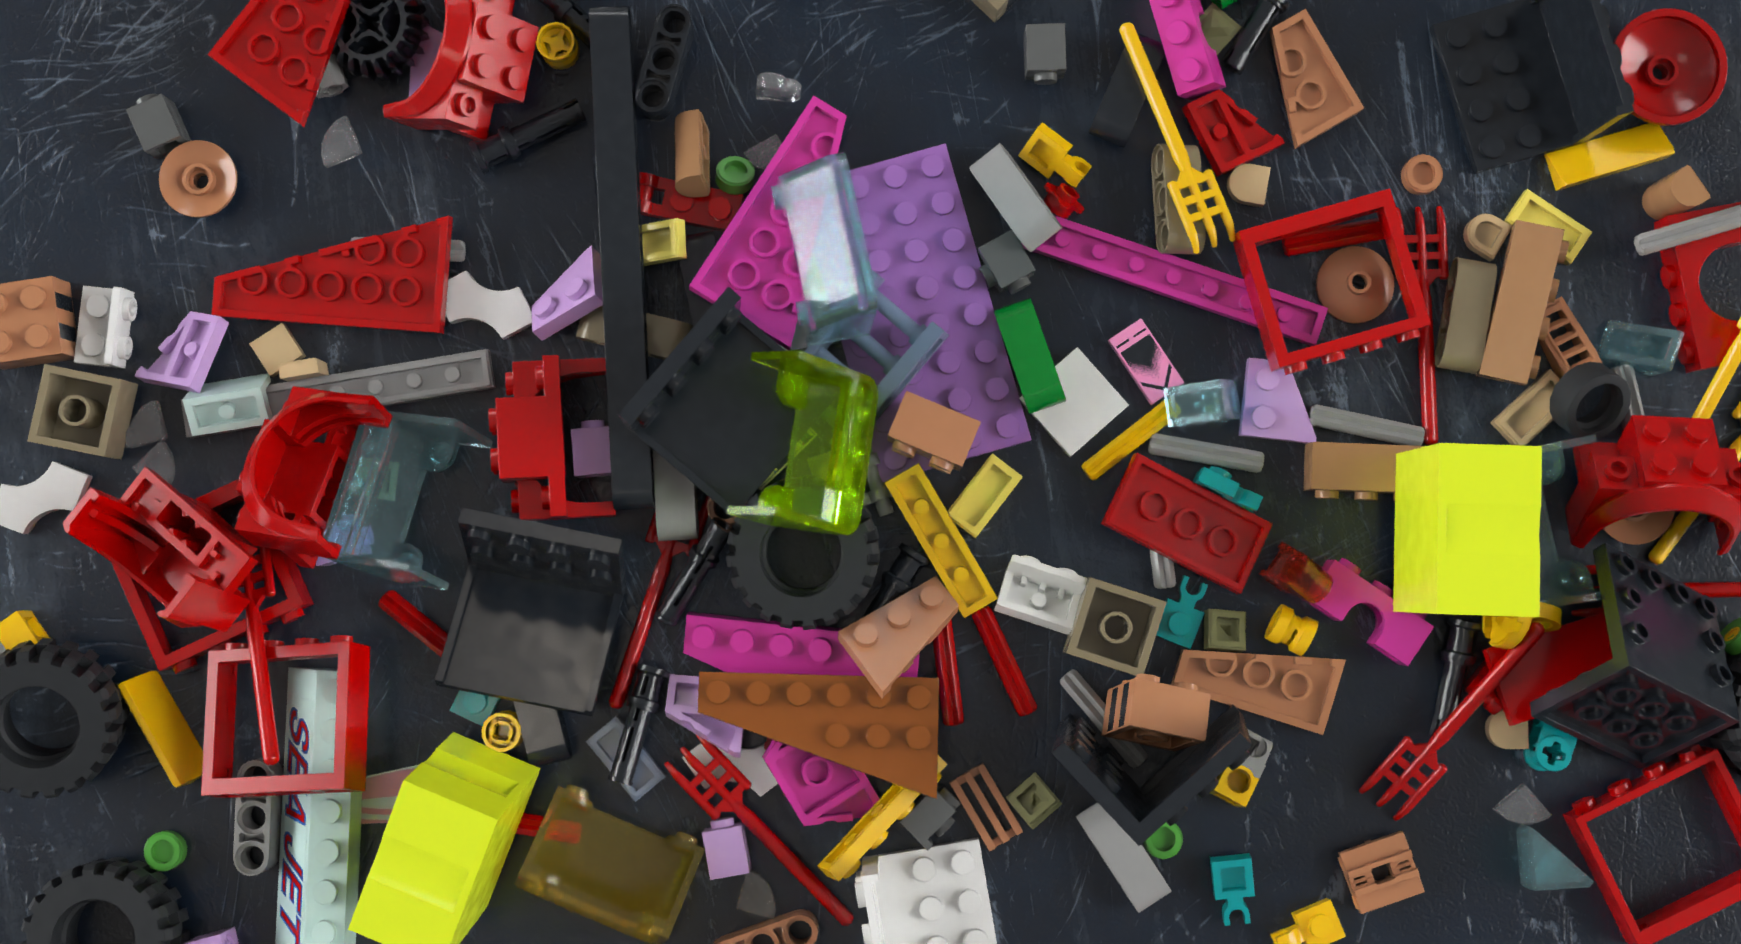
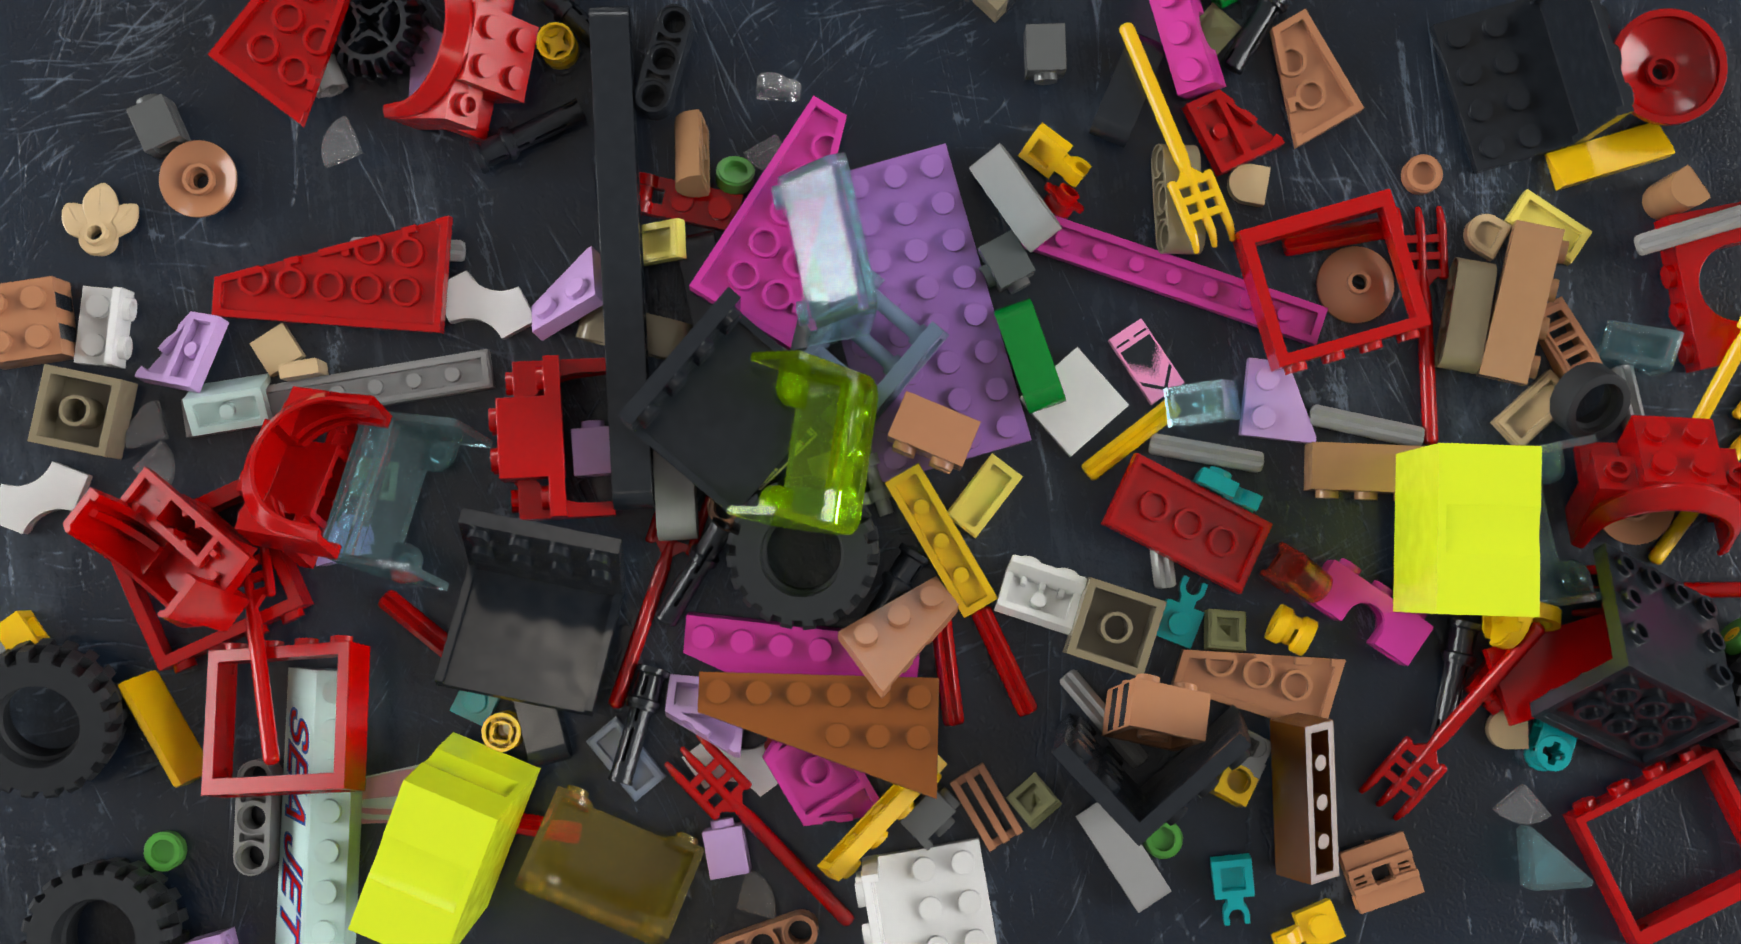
none -> tan plate [61,183,139,256]
none -> reddish brown brick [1270,712,1339,885]

